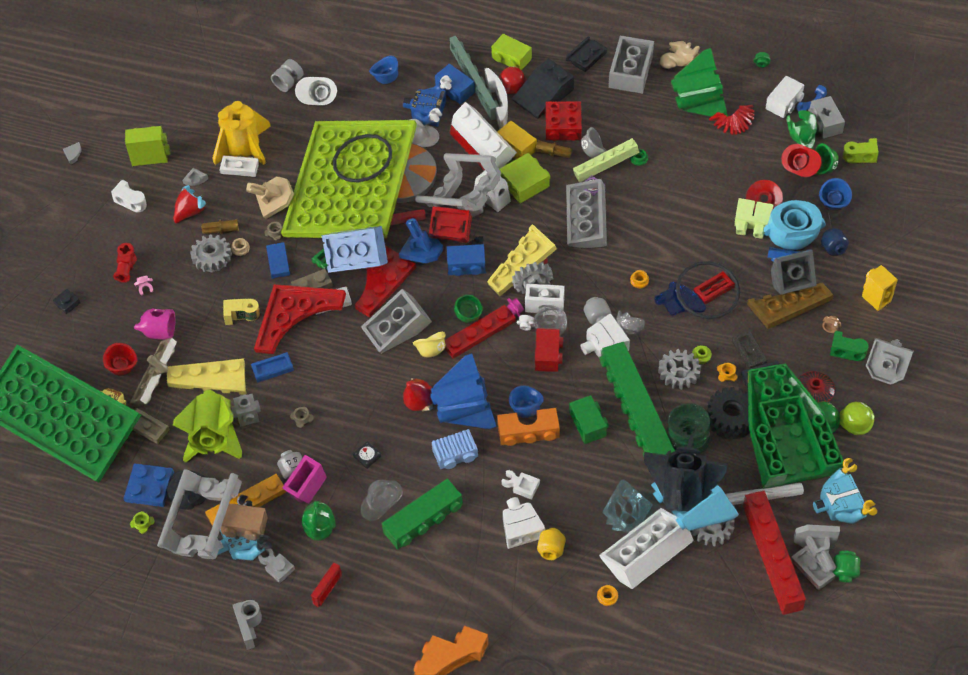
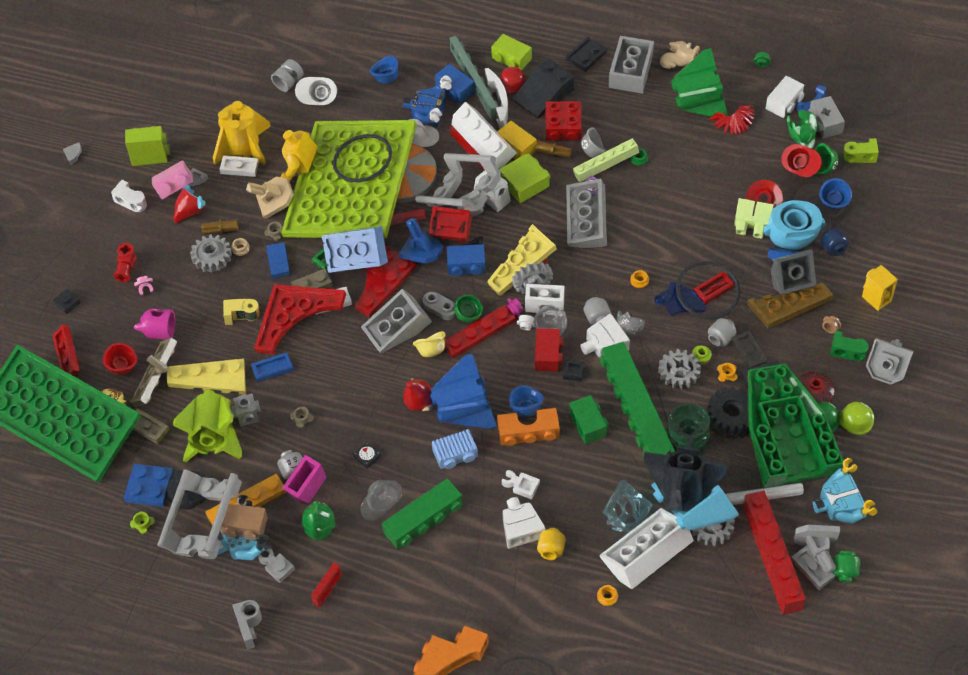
none -> red plate [52,324,80,377]
none -> bright pink brick [152,160,193,199]
none -> yellow torso [281,130,318,182]
none -> light grey plate [423,292,456,320]
none -> black tile [563,360,585,382]
none -> light grey head [708,318,737,347]

